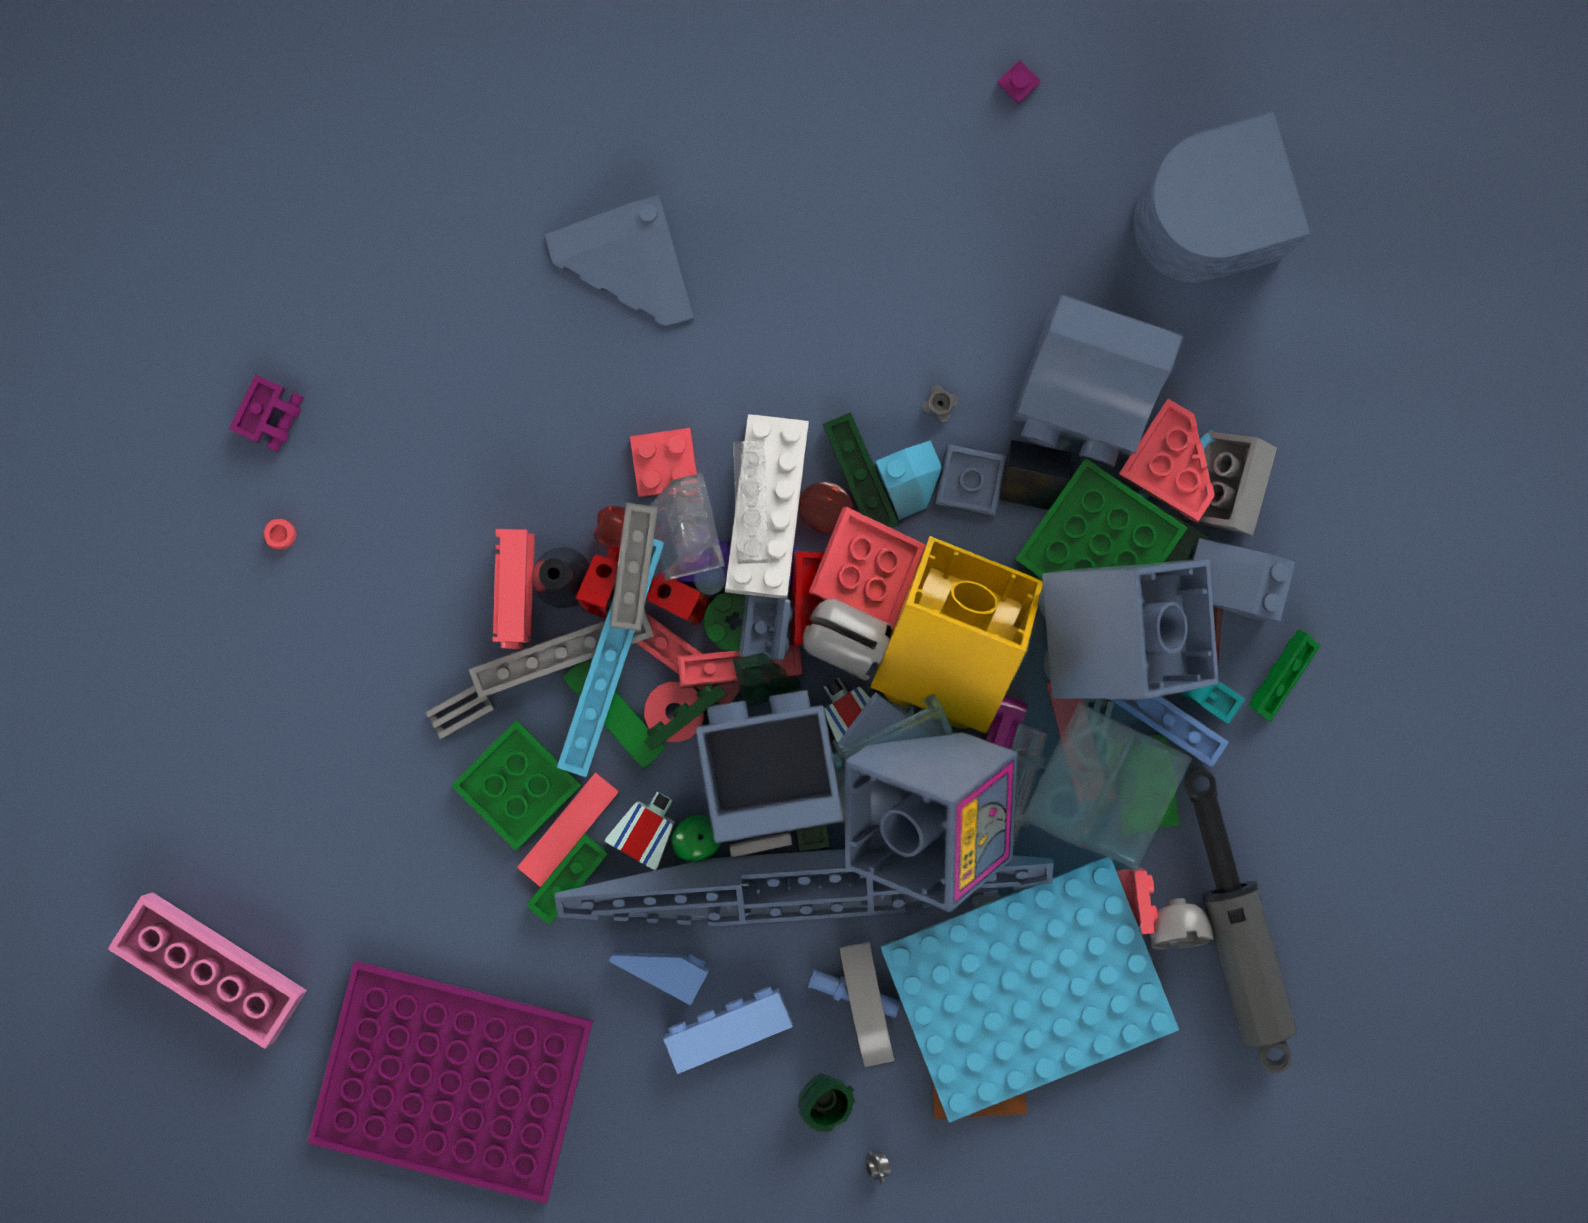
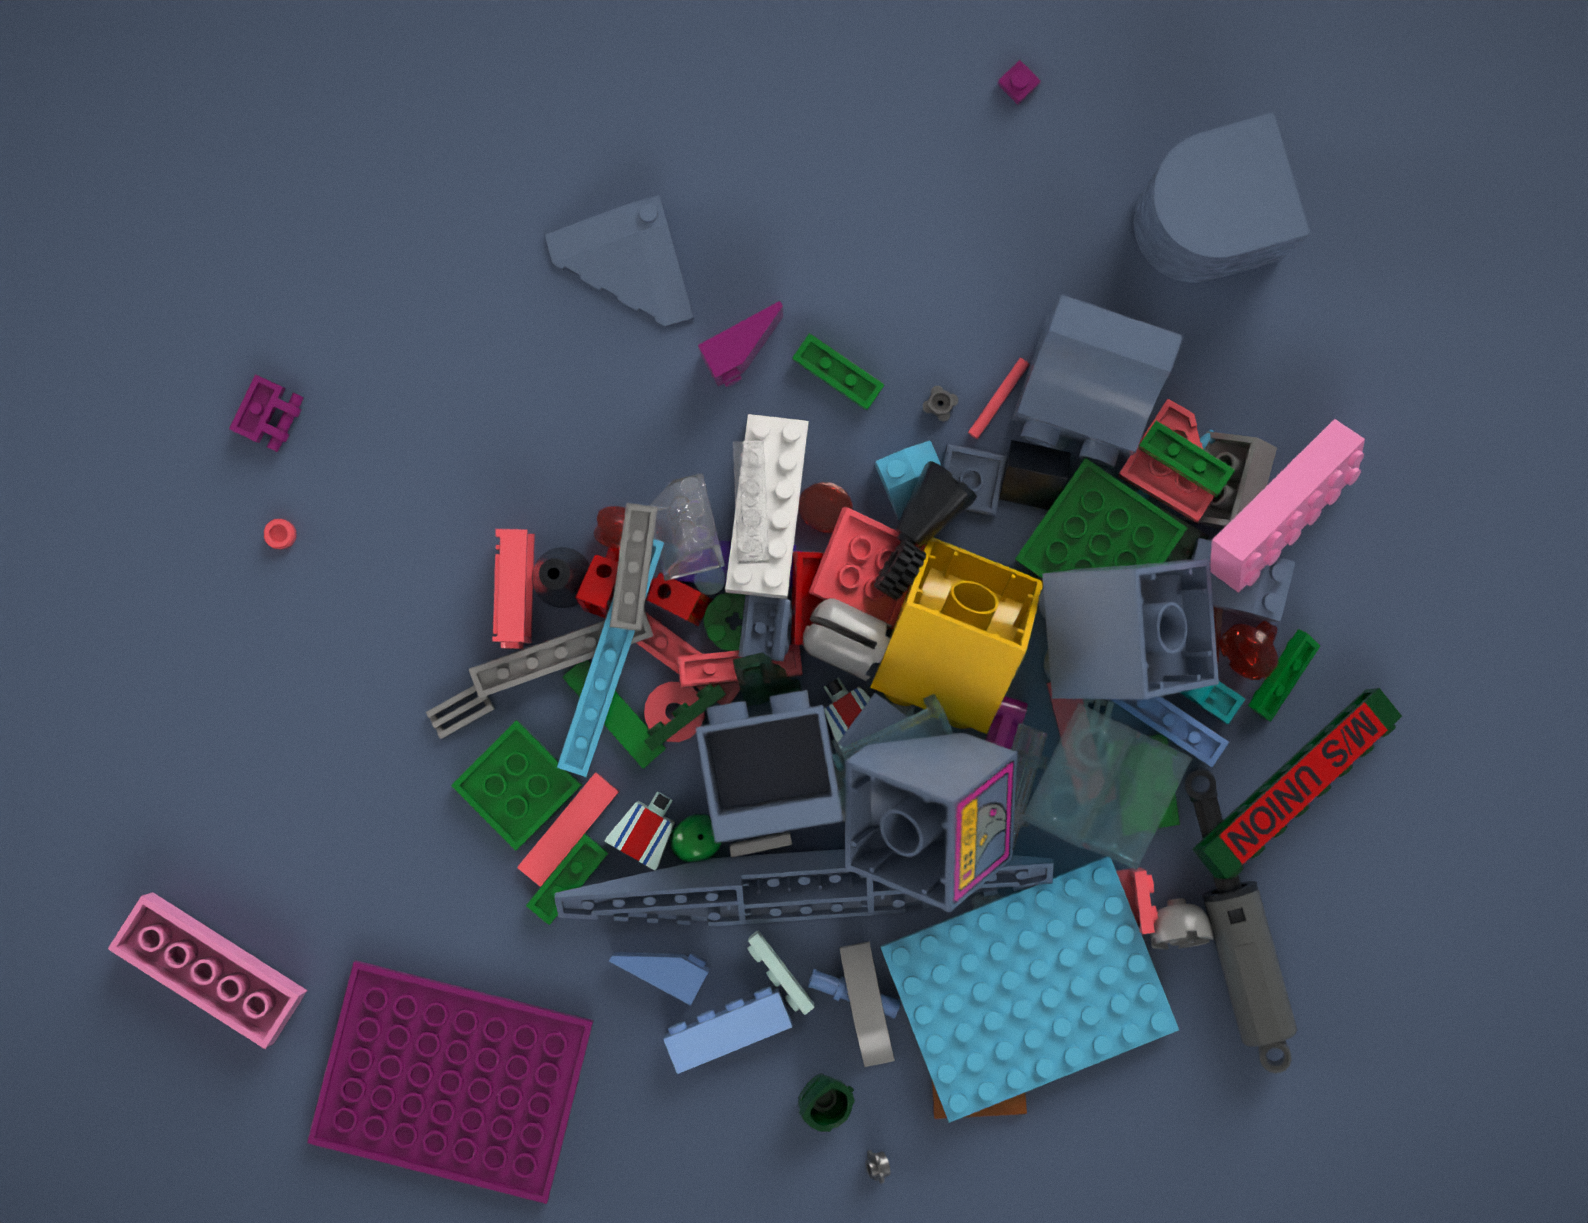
coral plate [630,428,699,498] -> none
dark green plate [796,824,830,852] -> none
dark green plate [823,412,899,528] -> none
none -> magenta slope [698,301,783,387]
none -> light aqua plate [747,930,814,1015]
none -> green plate [792,333,885,411]
none -> black tyre [874,540,926,600]
none -> black cone [896,461,977,548]
none -> coral bar [968,358,1030,439]
none -> green plate [1139,421,1235,498]
none -> brick [1192,688,1402,879]
none -> bright pink brick [1210,419,1365,593]
none -> clear red tile [1220,621,1278,680]

